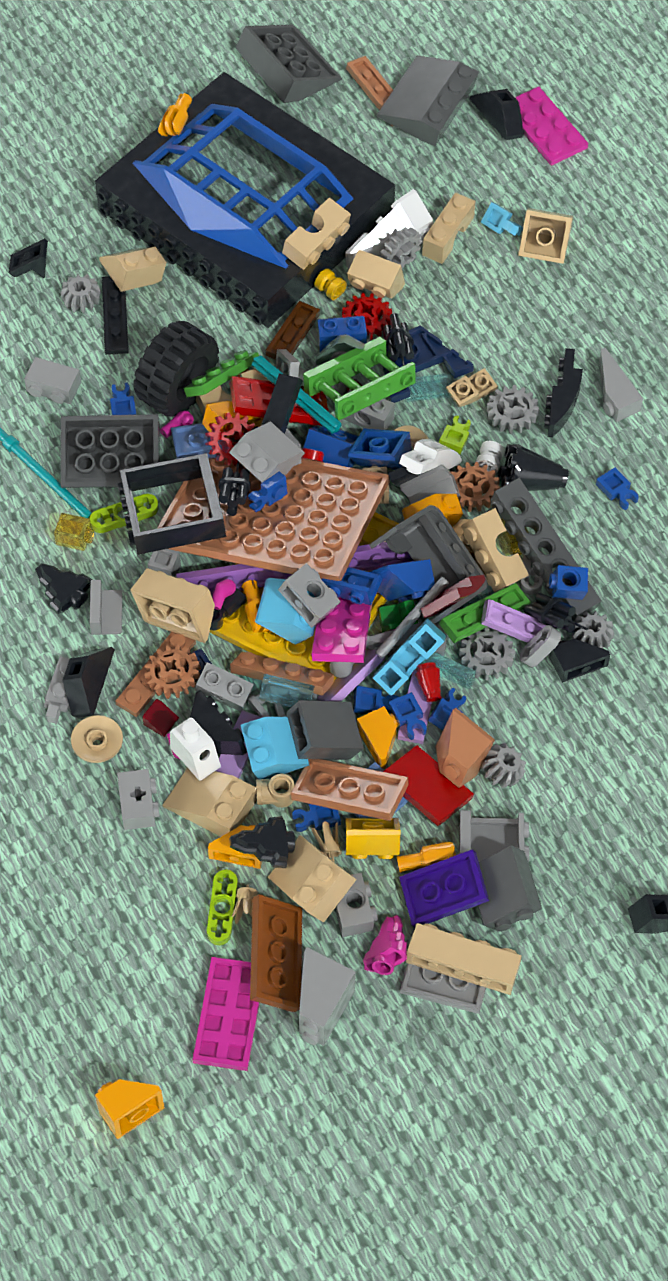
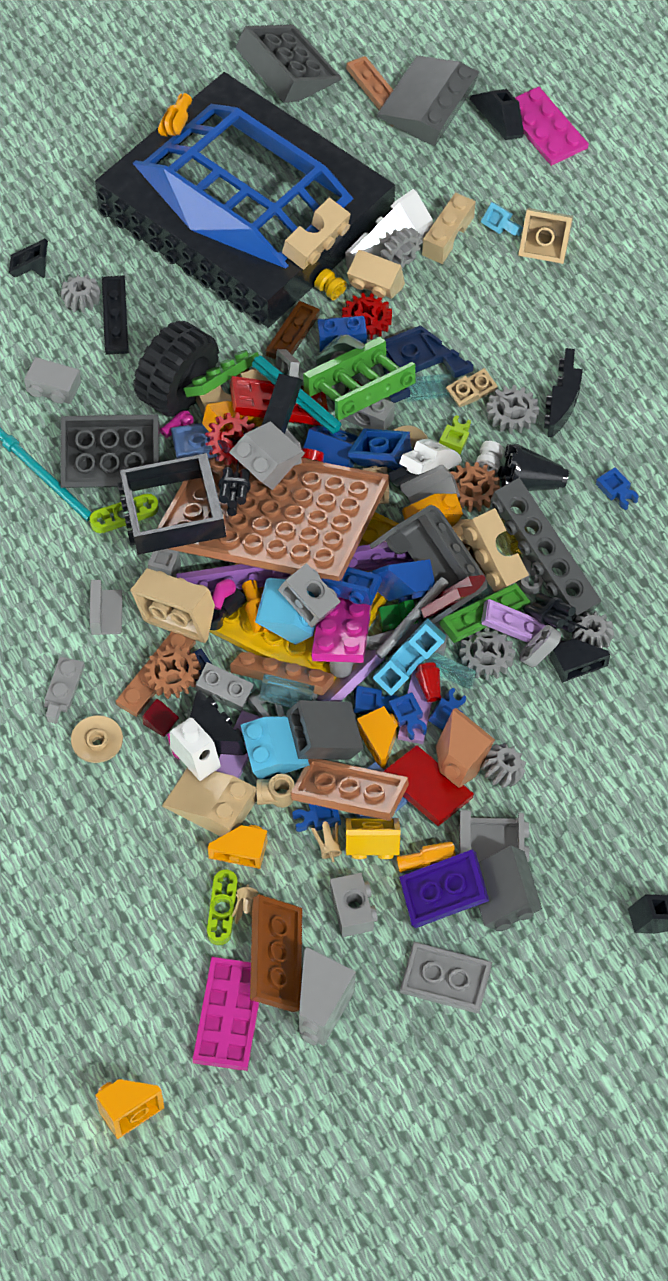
black rock [35,563,93,614] -> none
clear yellow brick [54,513,94,551] -> none
black slope [62,647,115,718] -> none
tan slope [99,247,167,292] -> none
blue plate [110,383,136,415] -> none
light grey brick [117,769,160,830] -> none
black rock [229,816,295,868] -> none
blue plate [248,471,288,512] -> none
tan slope [268,835,357,923] -> none
dark pink rock [363,915,407,975] -> none
black piece [382,313,414,366] -> none
tan brick [406,923,522,995] -> none
blue brick [549,565,588,600] -> none
light grey slope [599,348,643,422] -> none

